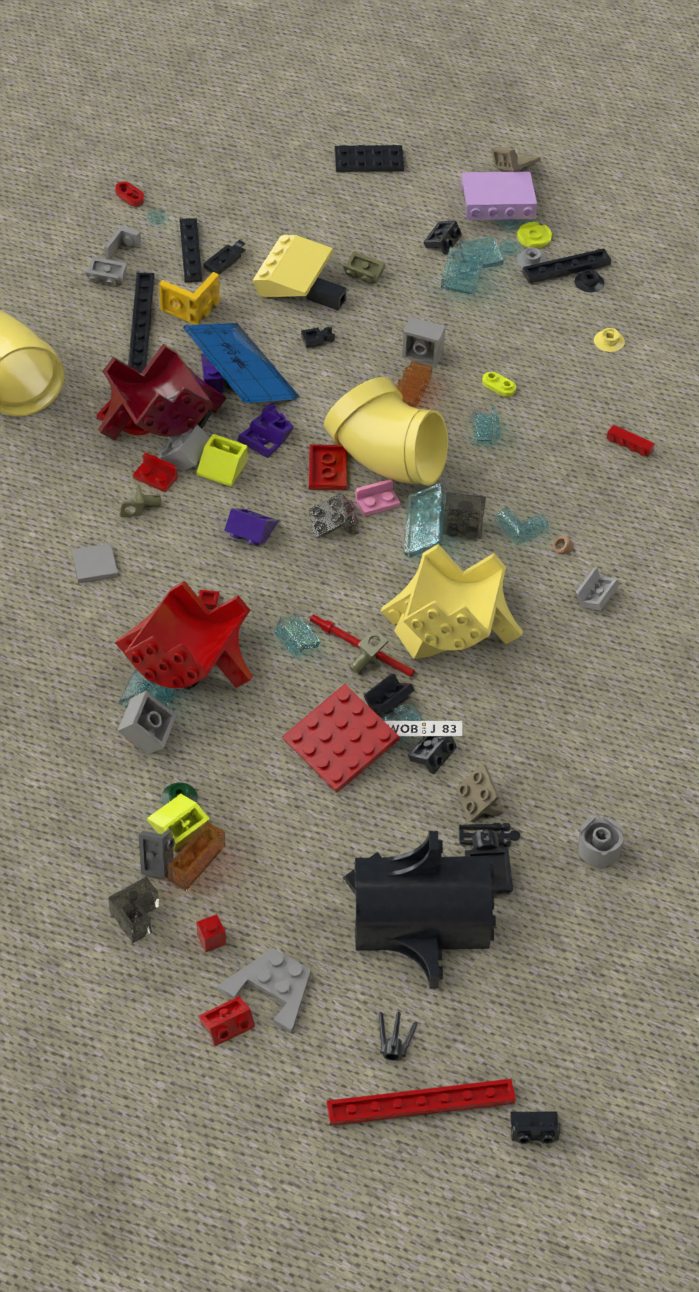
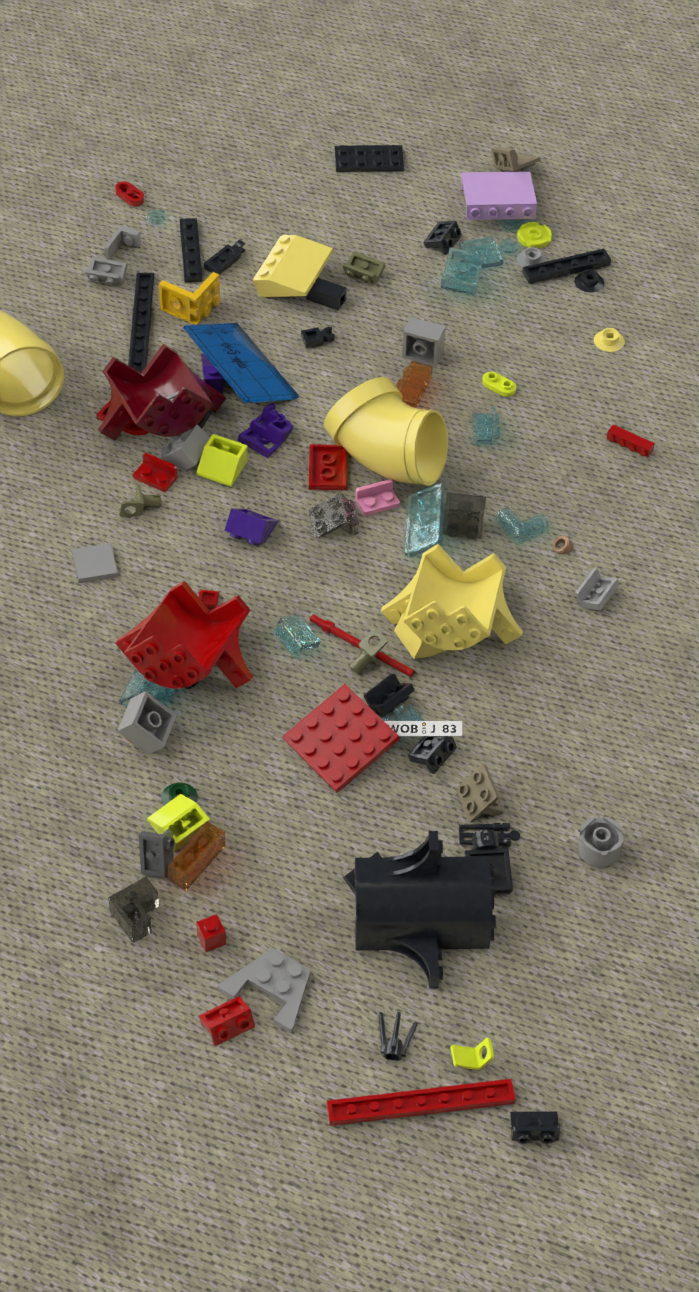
none -> neon yellow bracket [450,1038,494,1070]

